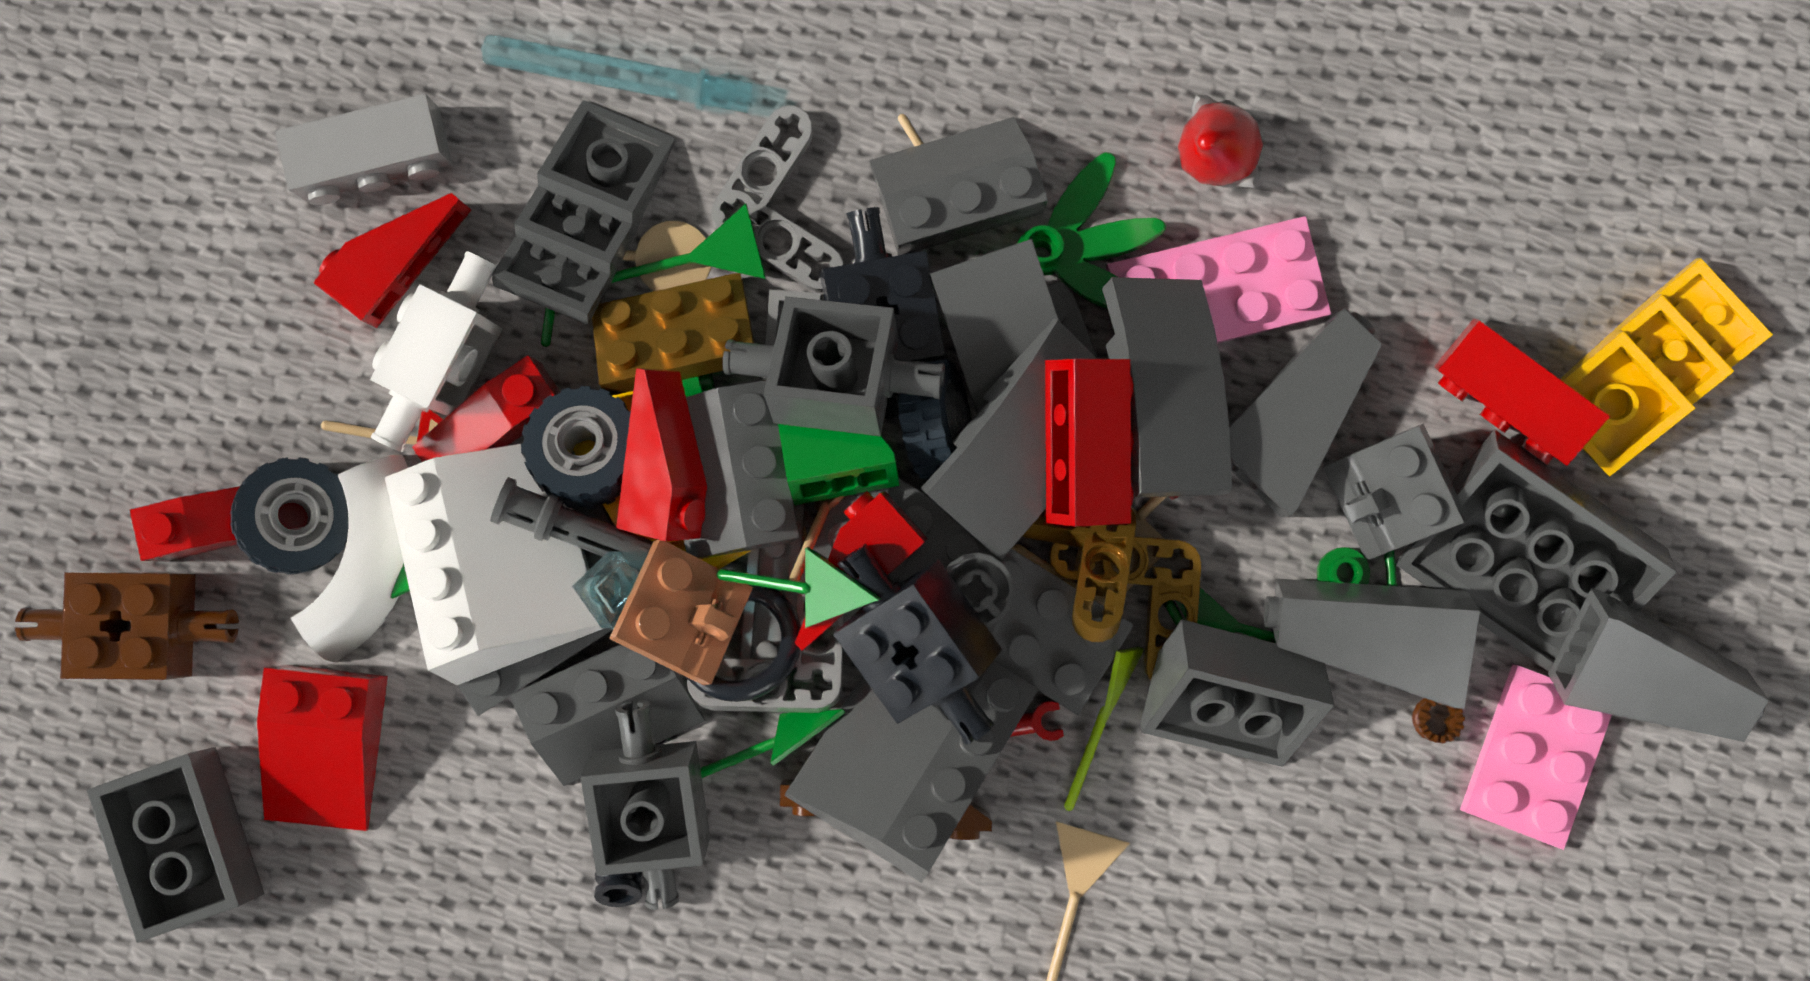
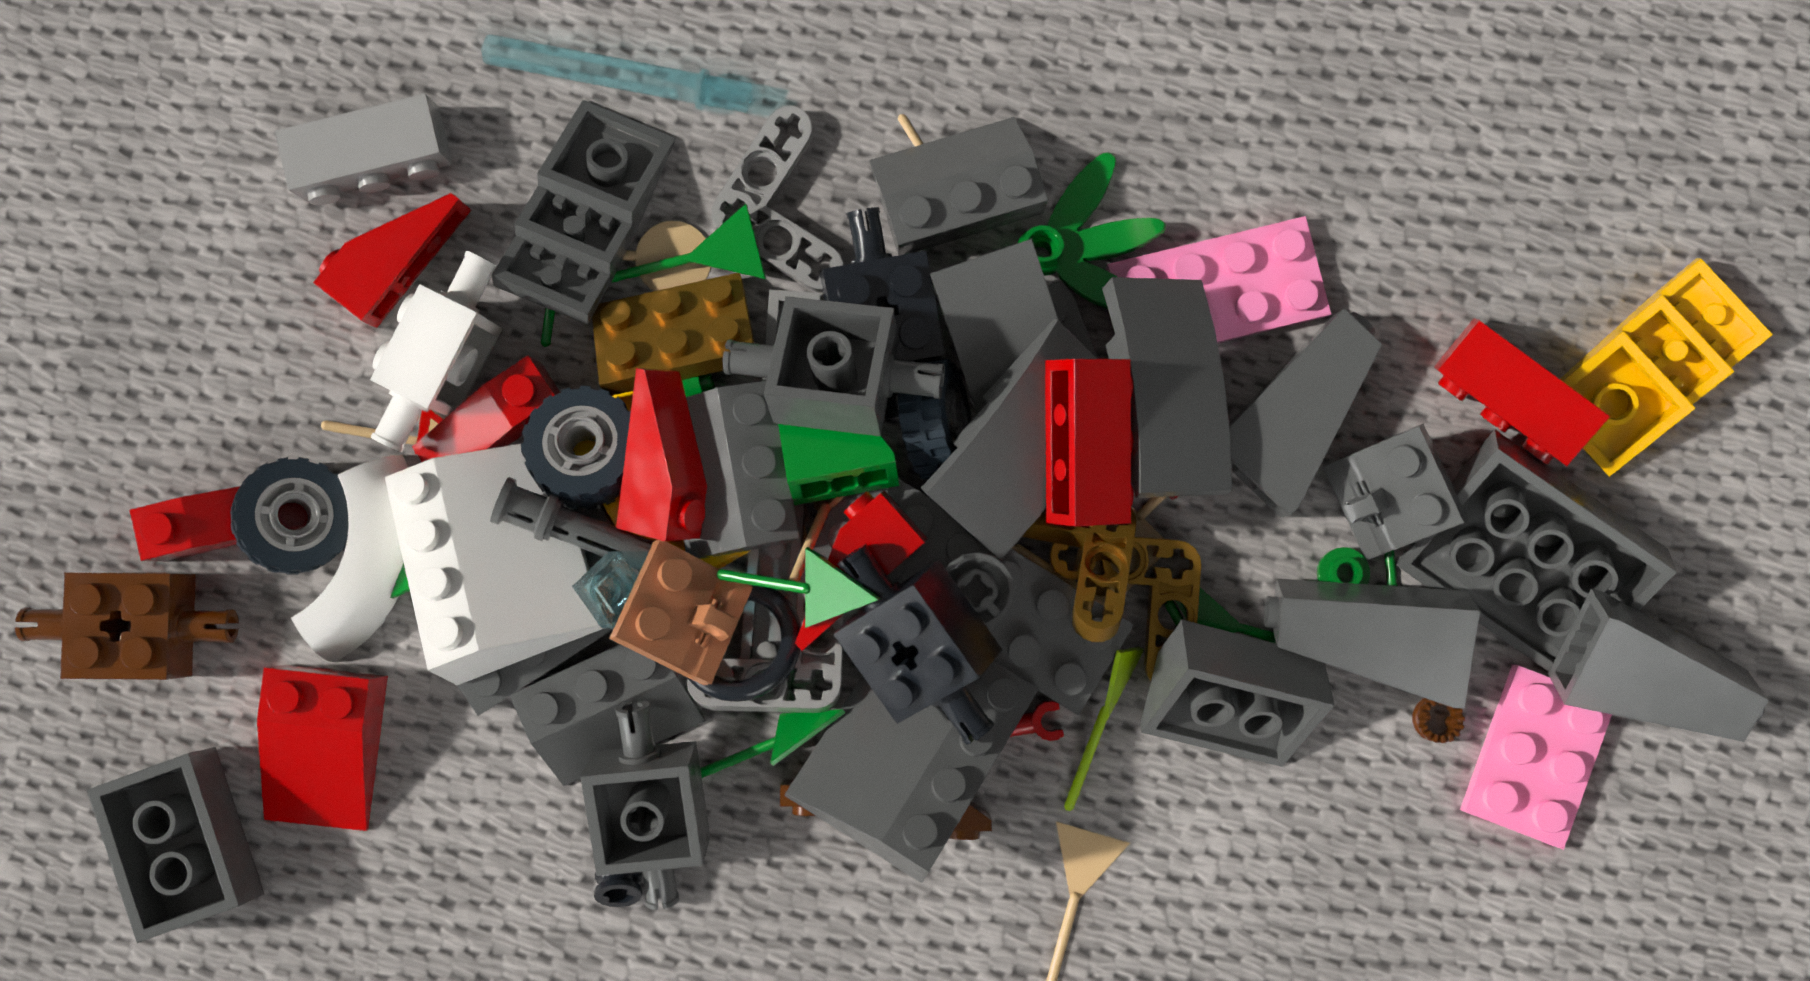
red hat [1178,94,1263,188] -> none

